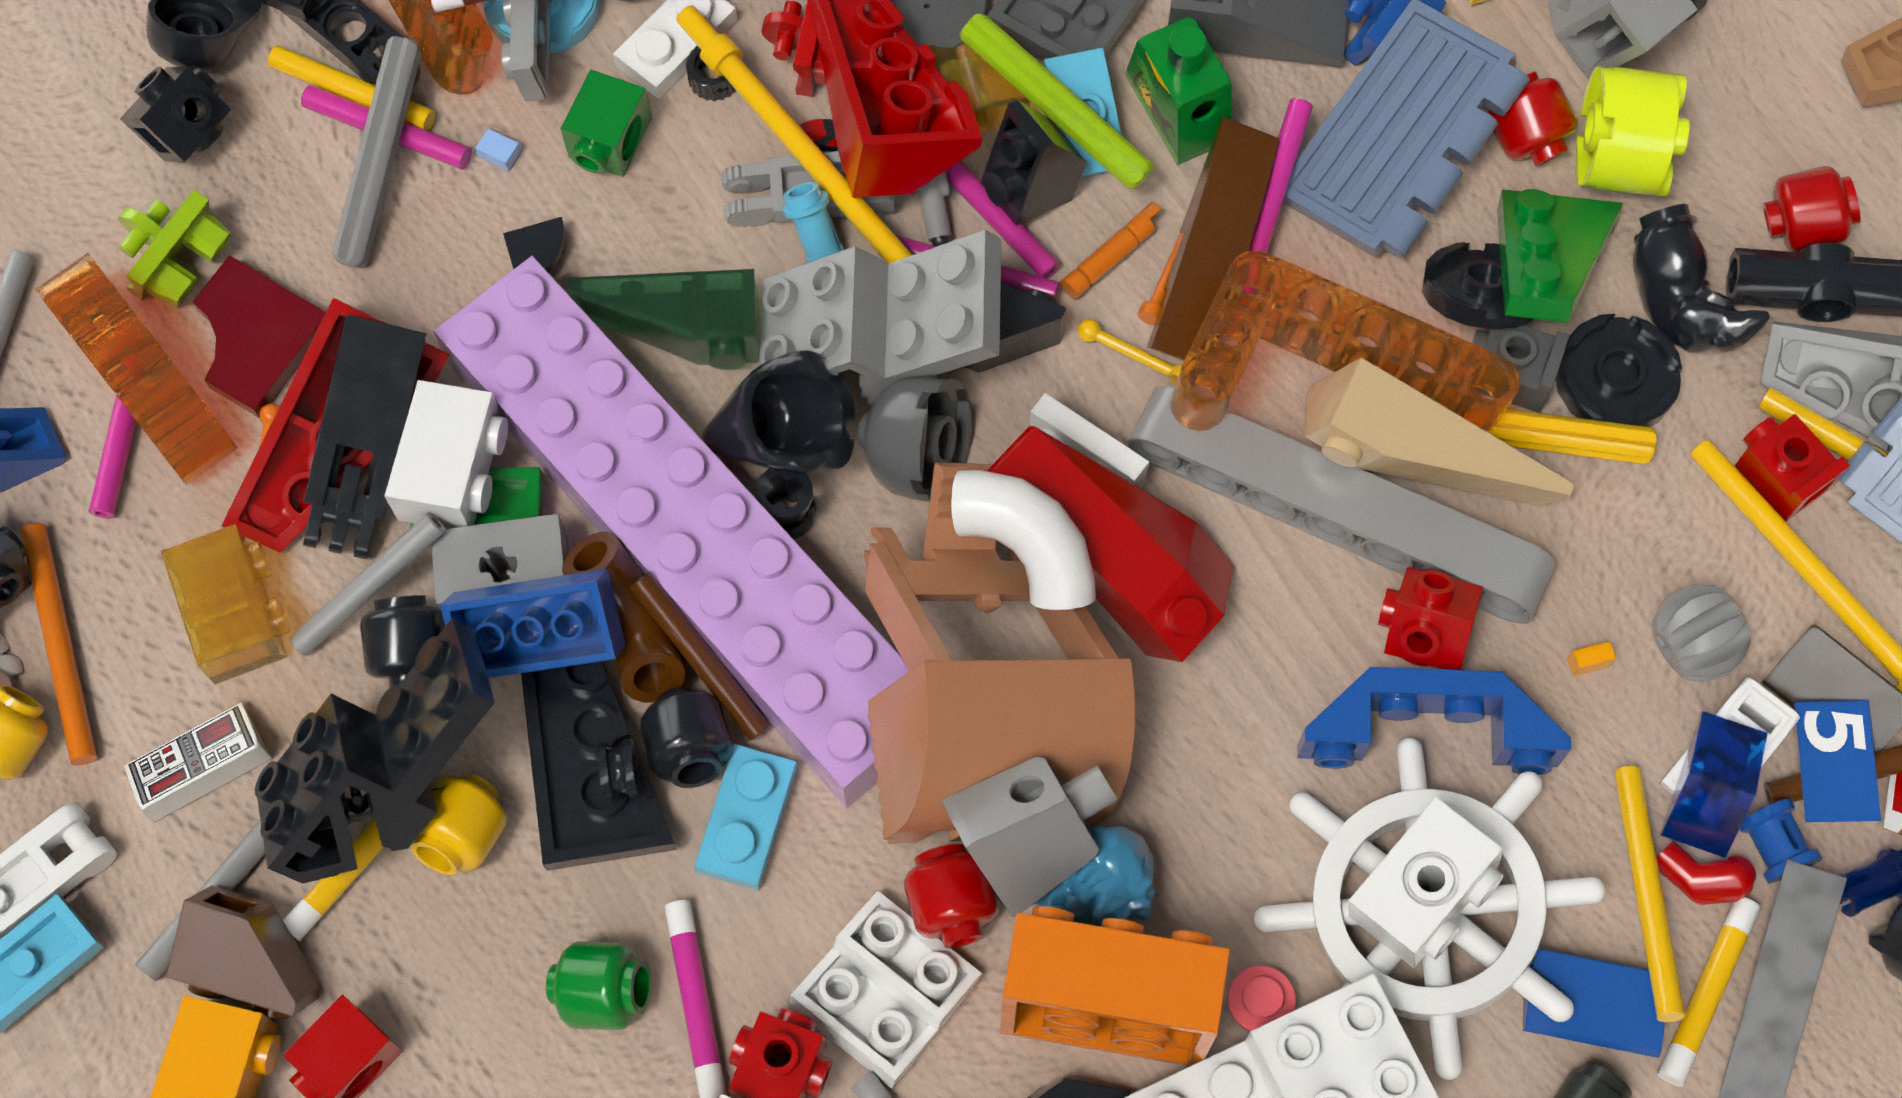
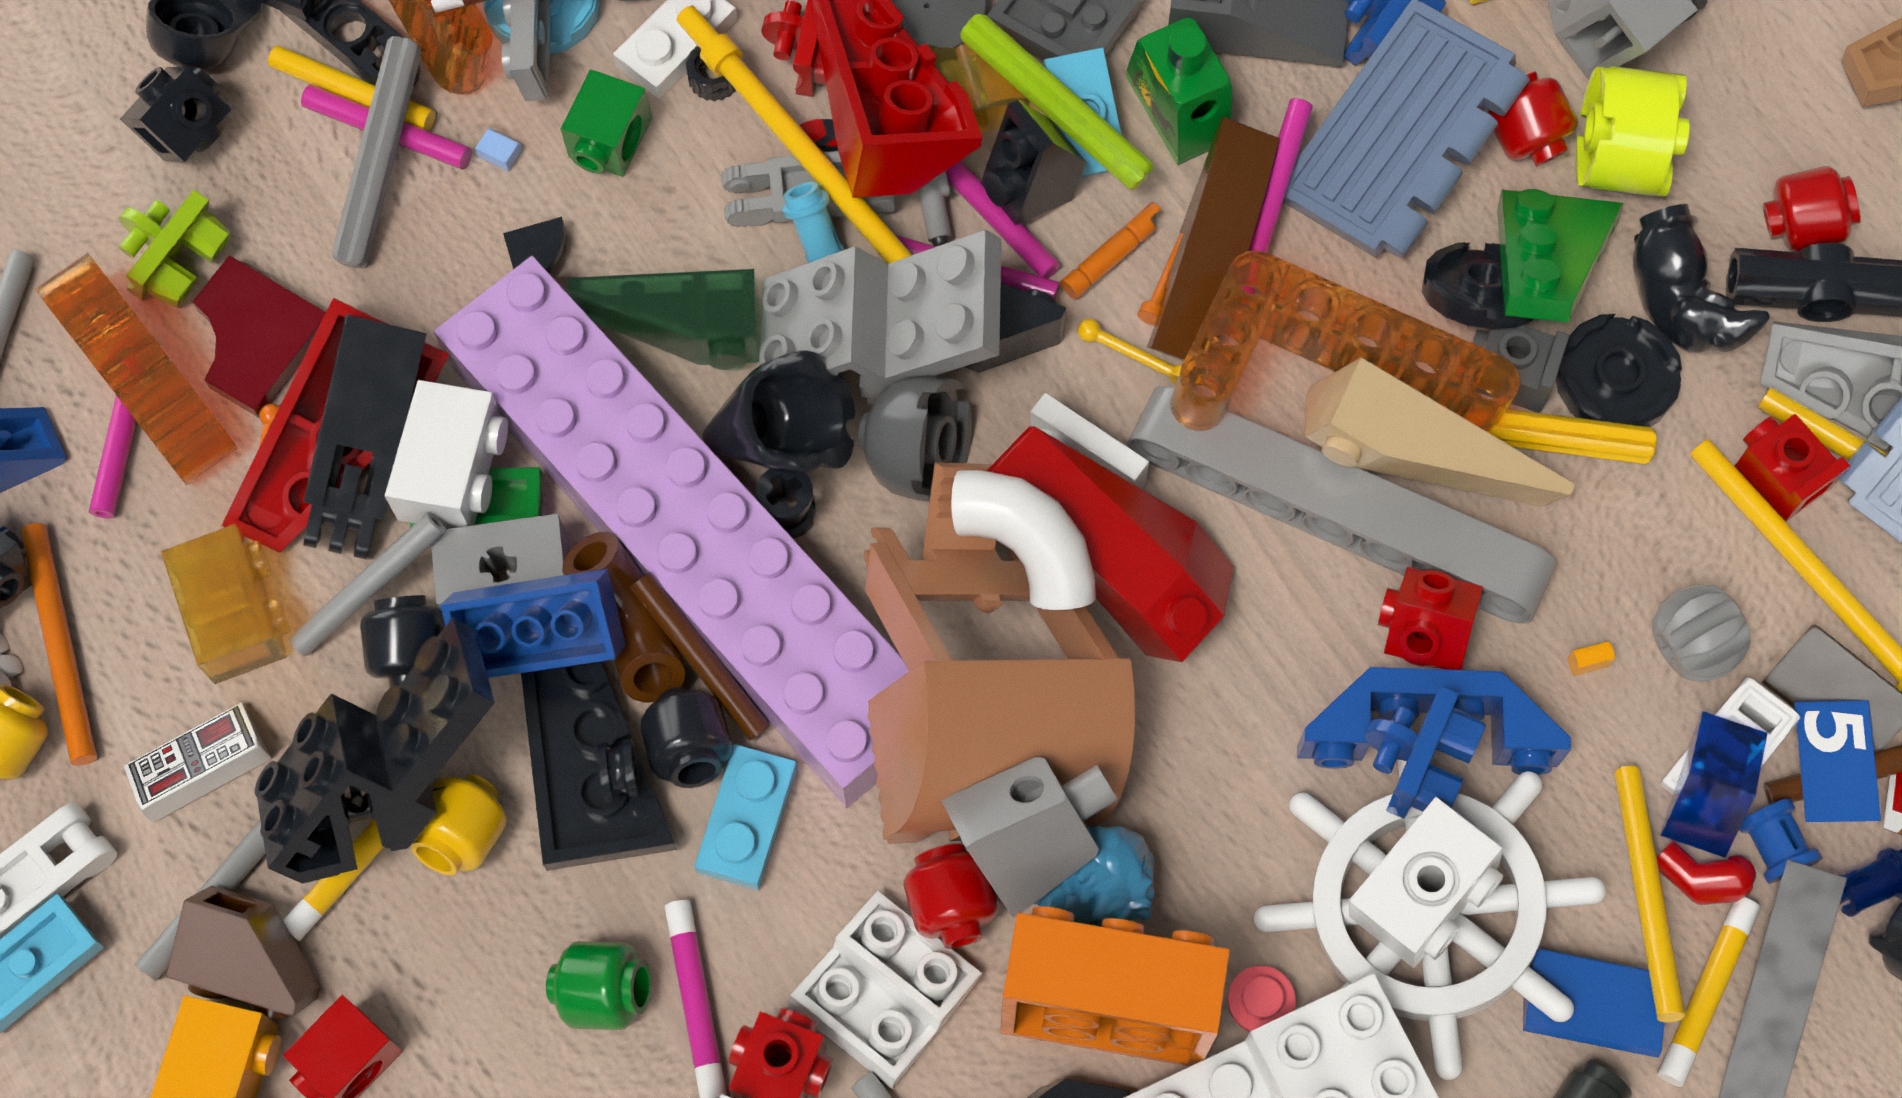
none -> blue hips [1364,685,1486,819]

